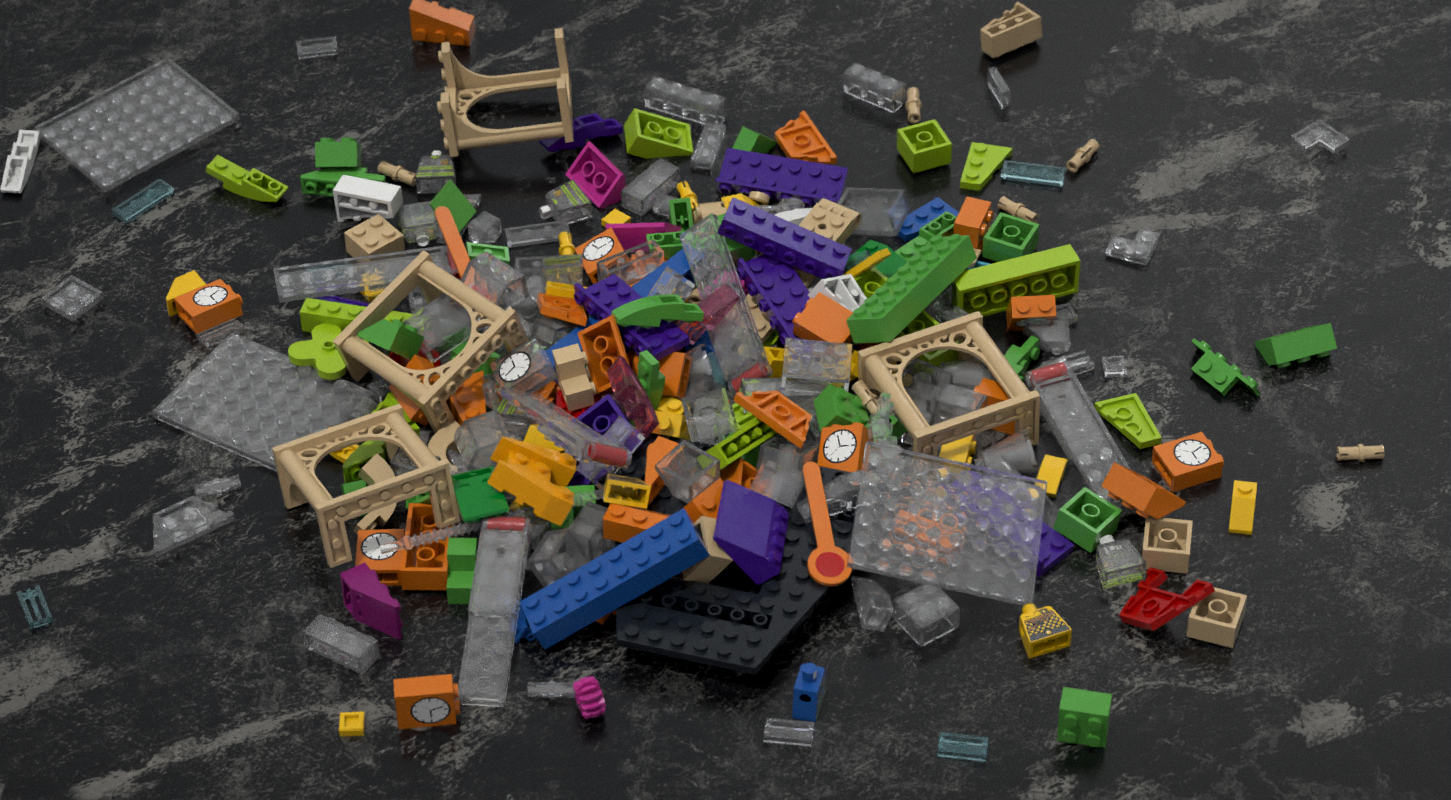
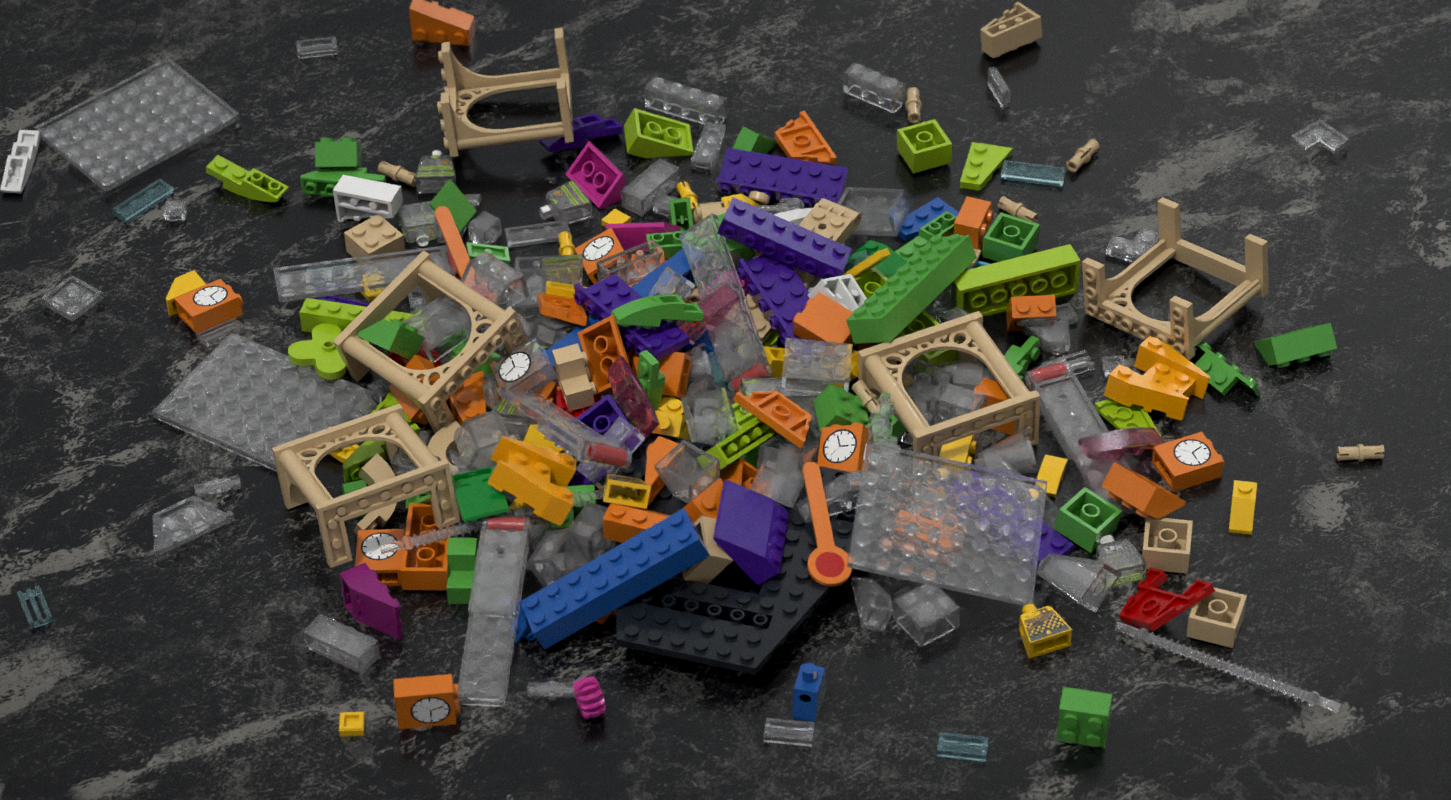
none -> clear tile [164,201,187,221]
none -> clear slope [1036,554,1122,613]
none -> clear pink slope [1077,427,1165,461]
none -> tan arch [1082,197,1269,360]
none -> light orange wedge [1104,336,1210,421]
none -> clear hose [1115,622,1342,713]

